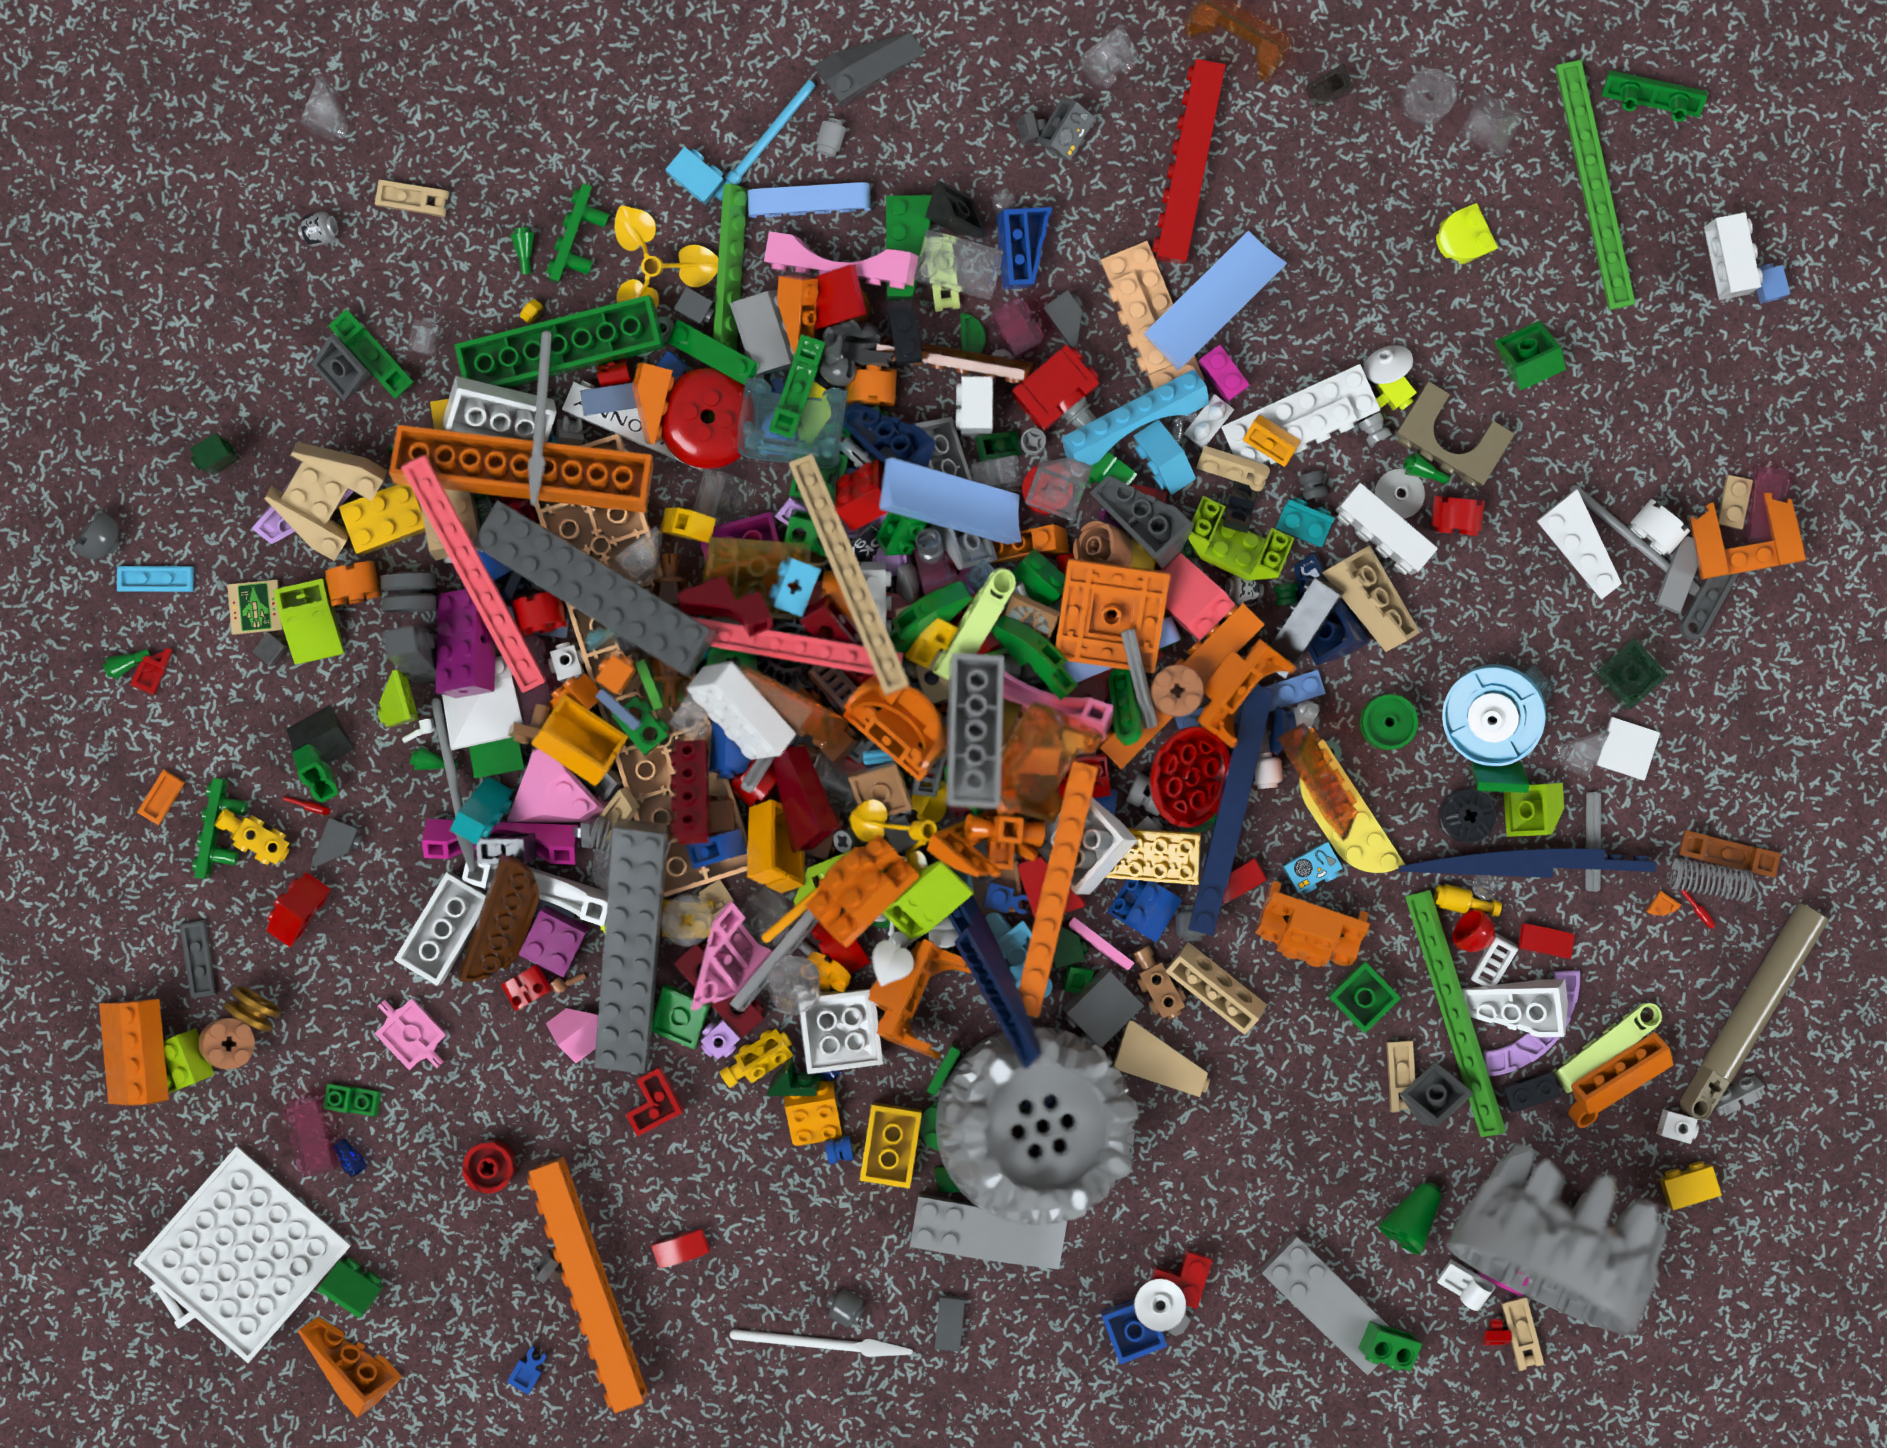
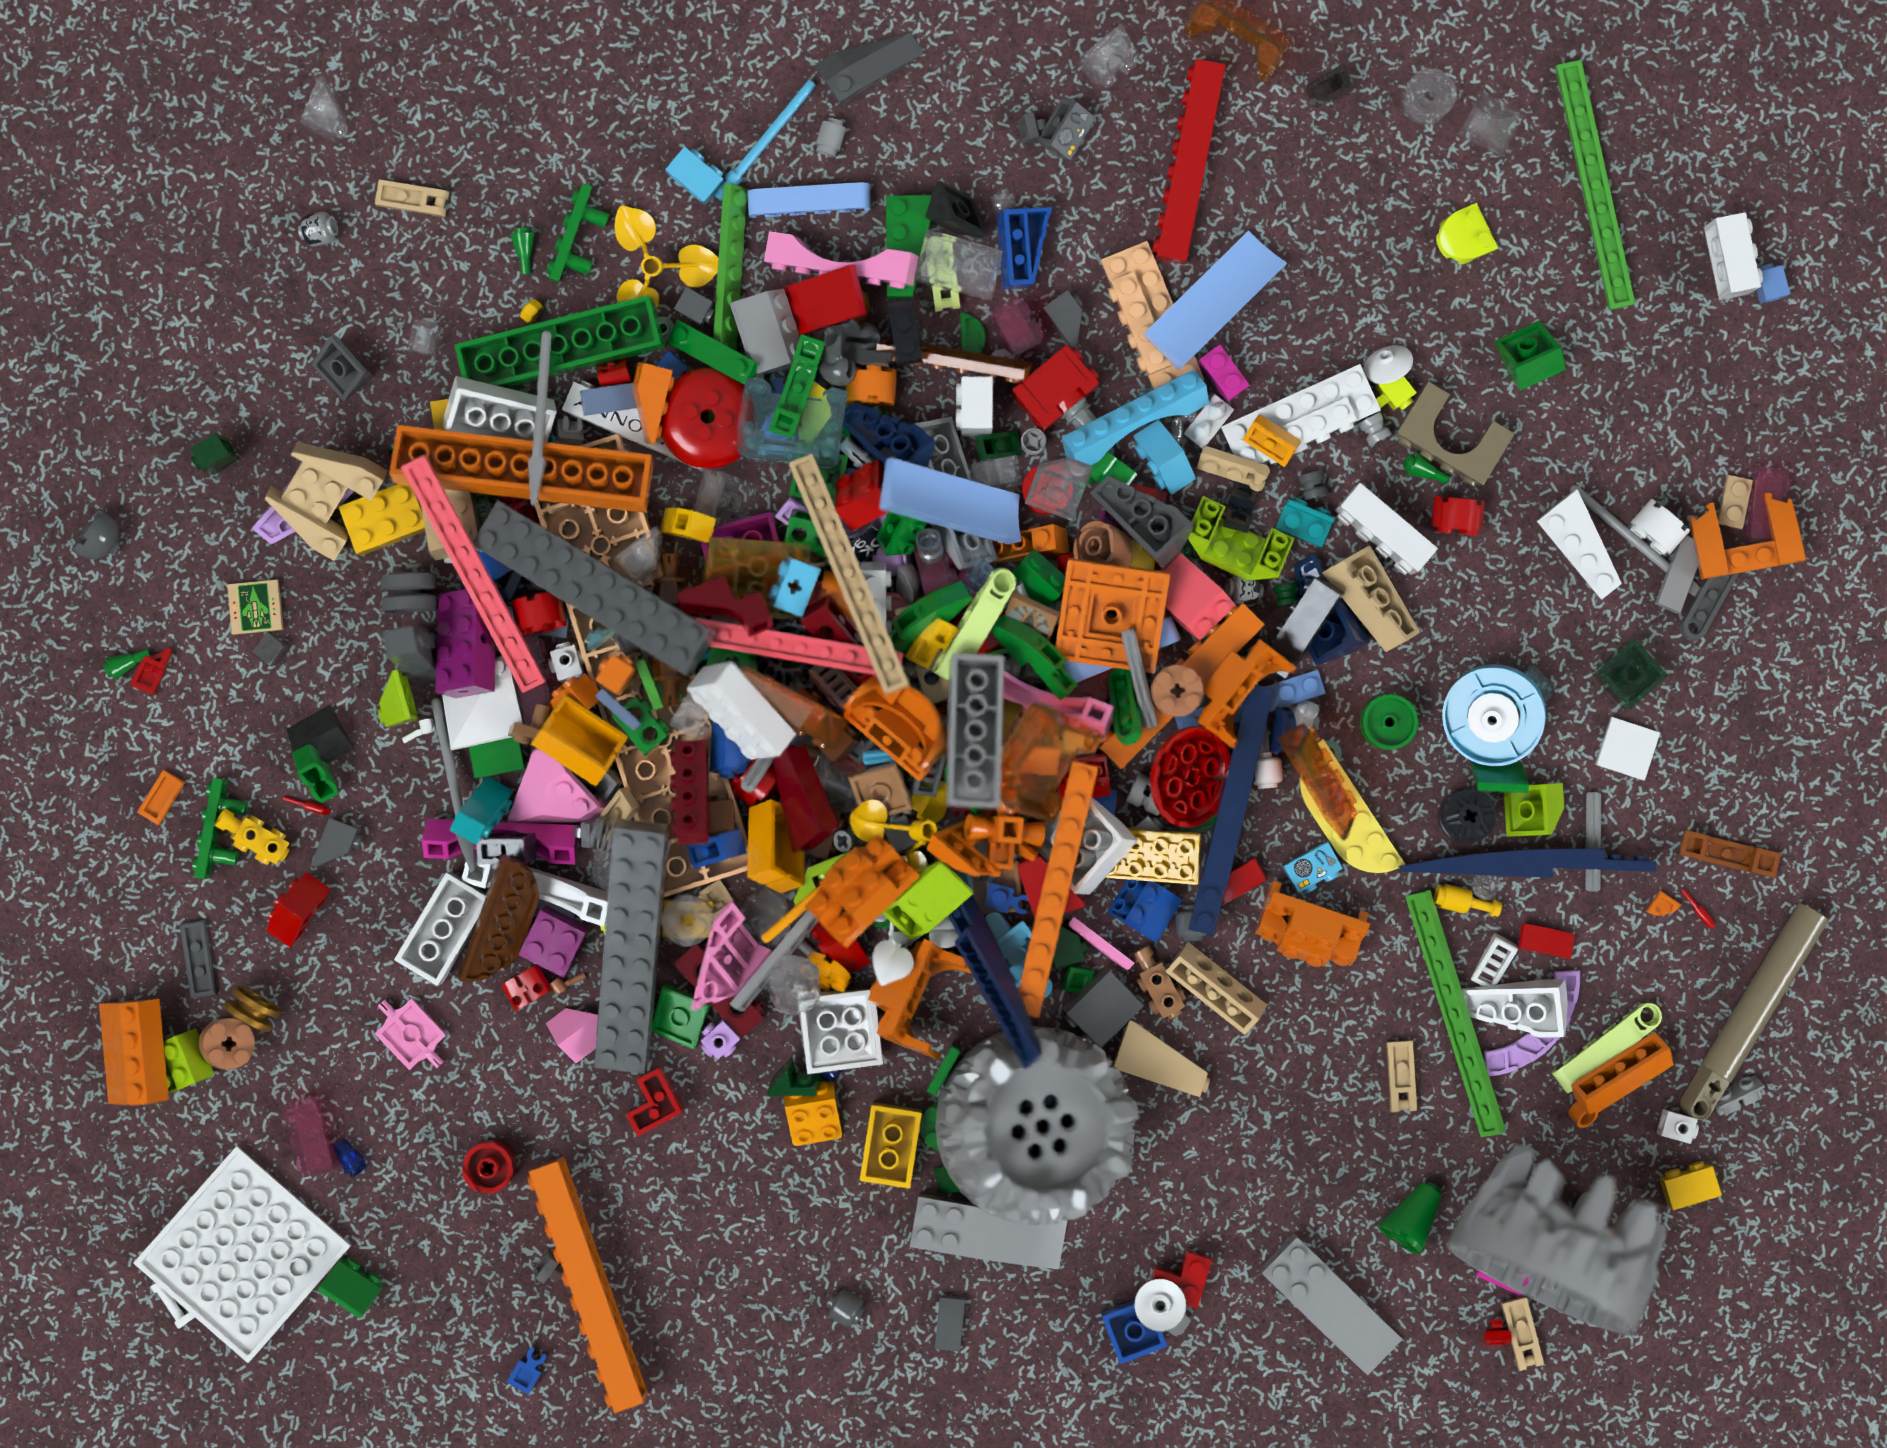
medium azure tile [117,566,194,592] -> none
lime slope [273,579,345,665] -> none
orange wedge [298,1317,402,1418] -> none
green slope [323,1083,381,1117] -> none
orange brick [325,561,382,607] -> none
green slope [328,309,414,399] -> none
green cone [410,746,458,770] -> none
red slope [651,1228,710,1269] -> none
yellow brick [719,1029,794,1088] -> none
white piece [730,1330,913,1357] -> none
orange slope [777,275,818,354] -> none
blue wheel [825,1135,854,1165] -> none
green brick [1326,960,1401,1033] -> none
green brick [1359,1321,1422,1371] -> none
white dish [1375,469,1425,519] -> none
dark grey slope [1400,1062,1473,1127] -> none
white plate [1437,1259,1494,1311] -> none
red hat [1452,909,1496,952] -> none
black brick [1500,1070,1561,1113] -> none
clear slope [1556,730,1610,777] -> none
green plate [1602,70,1707,122] -> none
light grey piece [1670,858,1753,902] -> none

